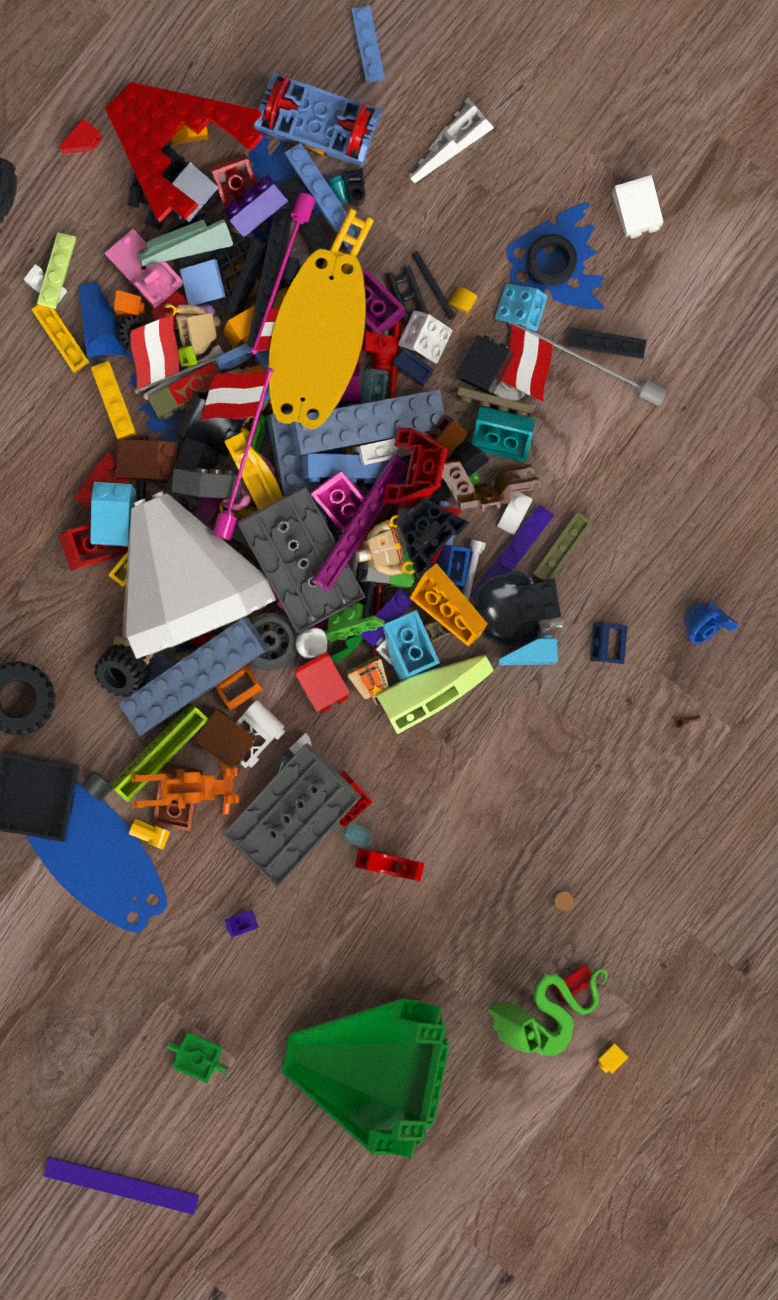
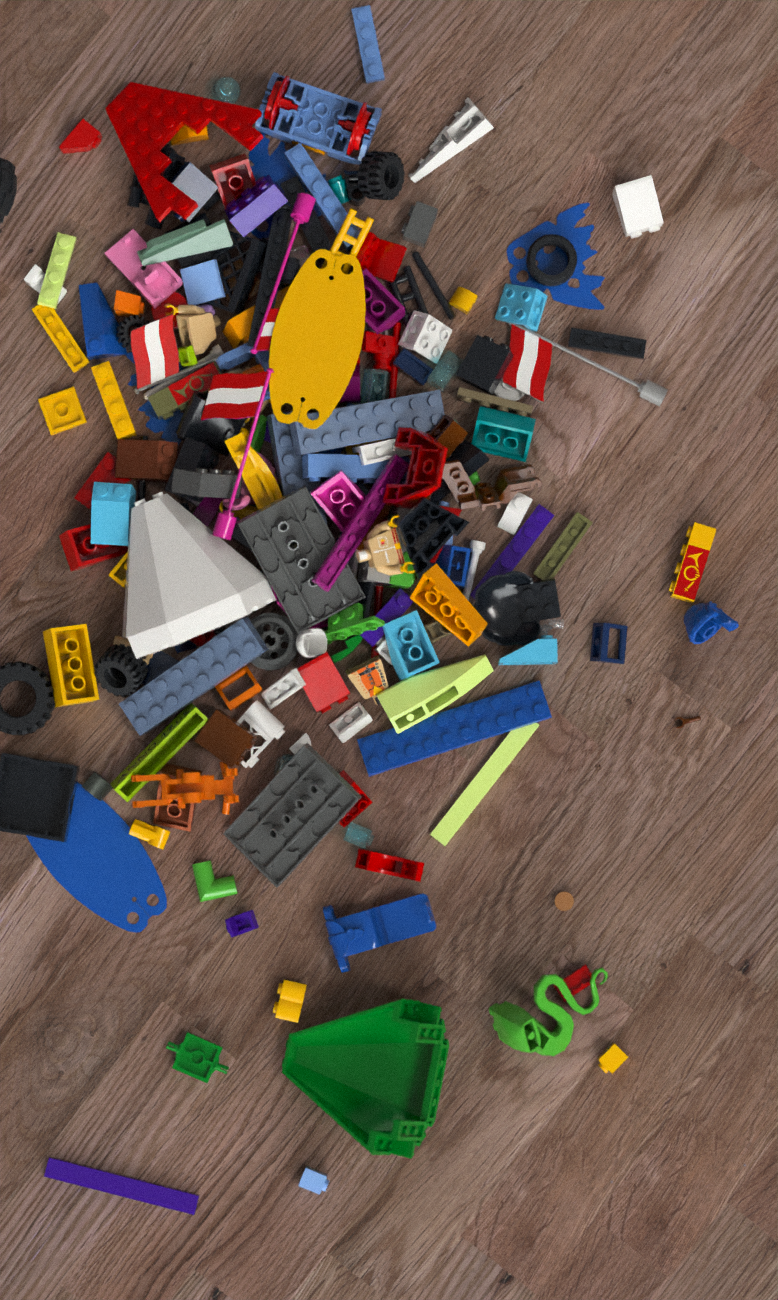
none -> yellow tile [38,386,87,436]
none -> yellow brick [43,624,99,707]
none -> bright green brick [192,860,238,902]
none -> clear light blue hair [211,77,241,104]
none -> white tile [261,668,306,710]
none -> yellow brick [273,979,307,1023]
none -> light blue brick [298,1166,329,1195]
none -> blue piece [323,893,437,973]
none -> white slope [329,702,373,743]
none -> red bracket [356,232,407,283]
none -> black tyre [357,151,405,200]
none -> blue plate [357,681,552,777]
none -> dark grey brick [401,201,438,248]
none -> clear light blue slope [427,350,463,392]
none -> yellowish green tile [430,723,539,846]
none -> brick [669,522,716,603]

